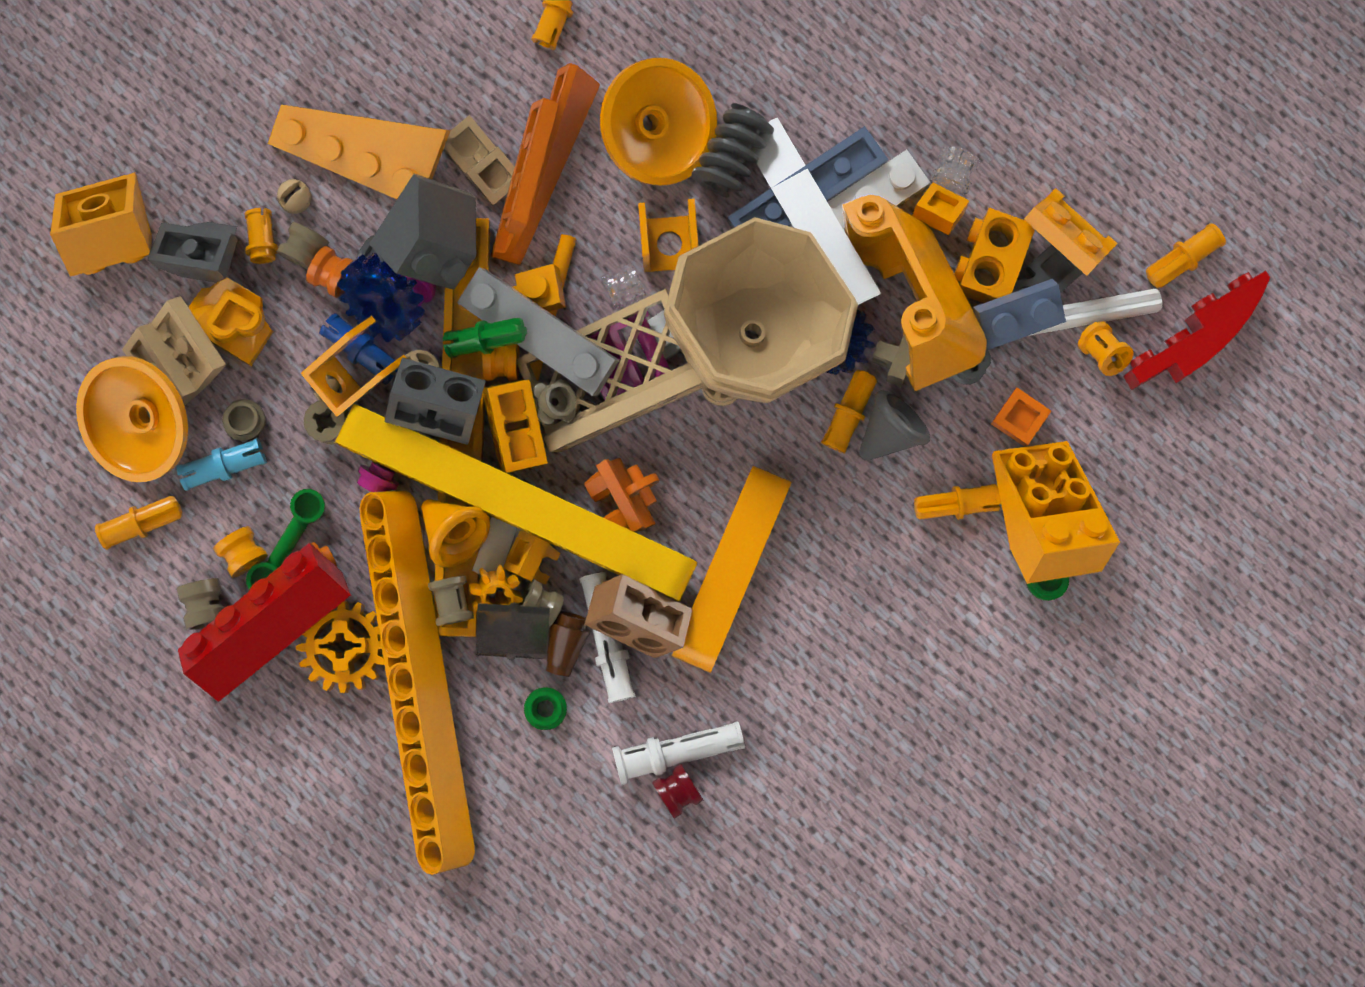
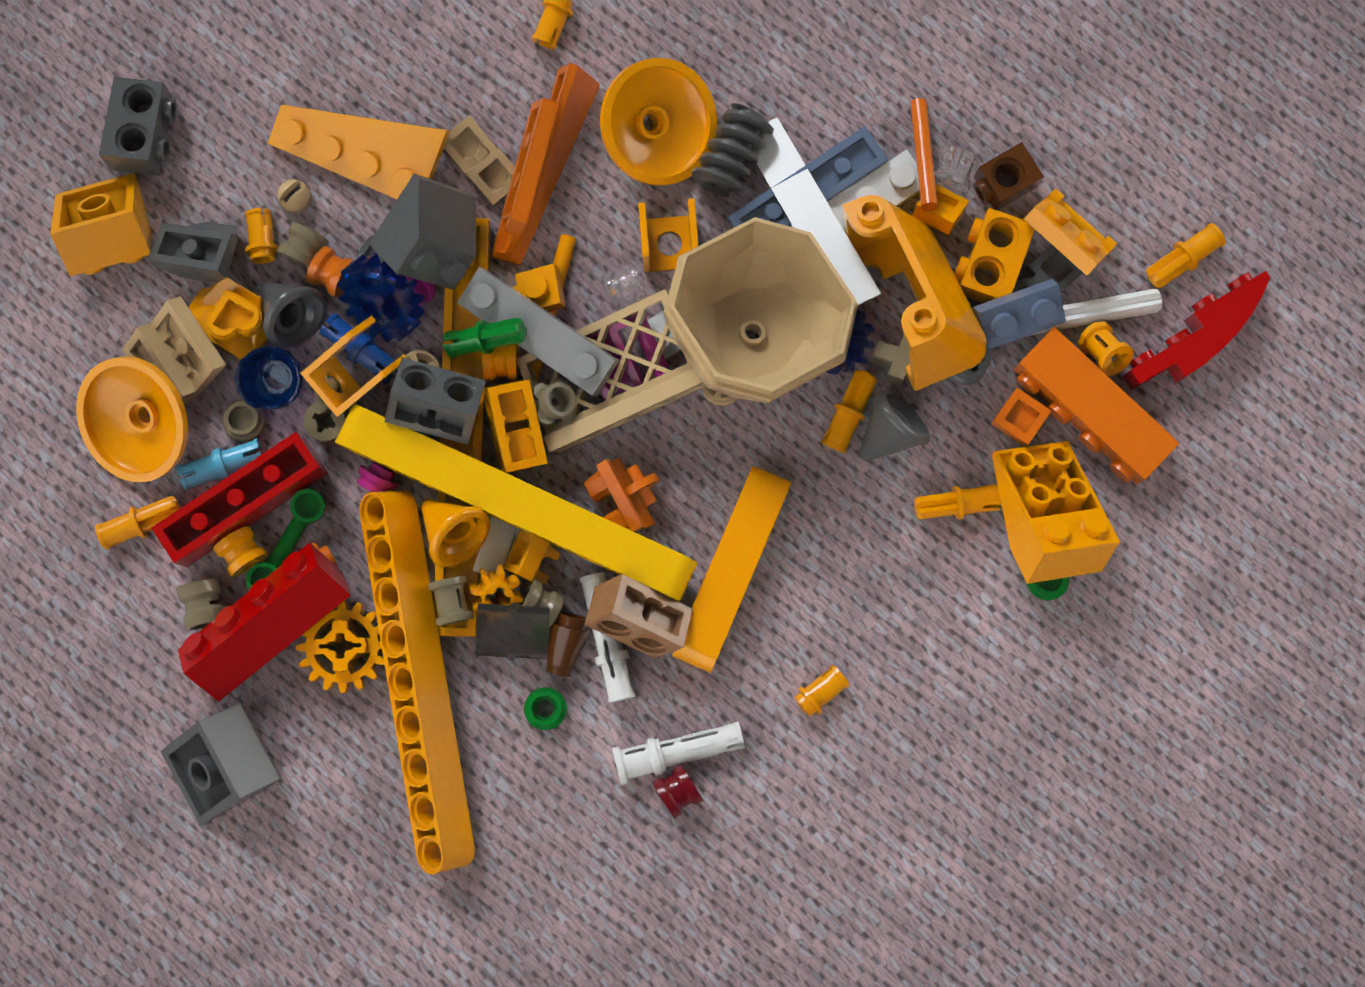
none -> dark grey brick [99,77,177,176]
none -> red brick [151,432,329,567]
none -> dark grey slope [160,703,280,826]
none -> clear blue hair [234,346,305,410]
none -> dark grey hat [261,282,327,348]
none -> light orange pin [794,664,850,717]
none -> orange bar [910,98,938,212]
none -> reddish brown brick [973,142,1044,210]
none -> orange brick [1013,327,1180,485]

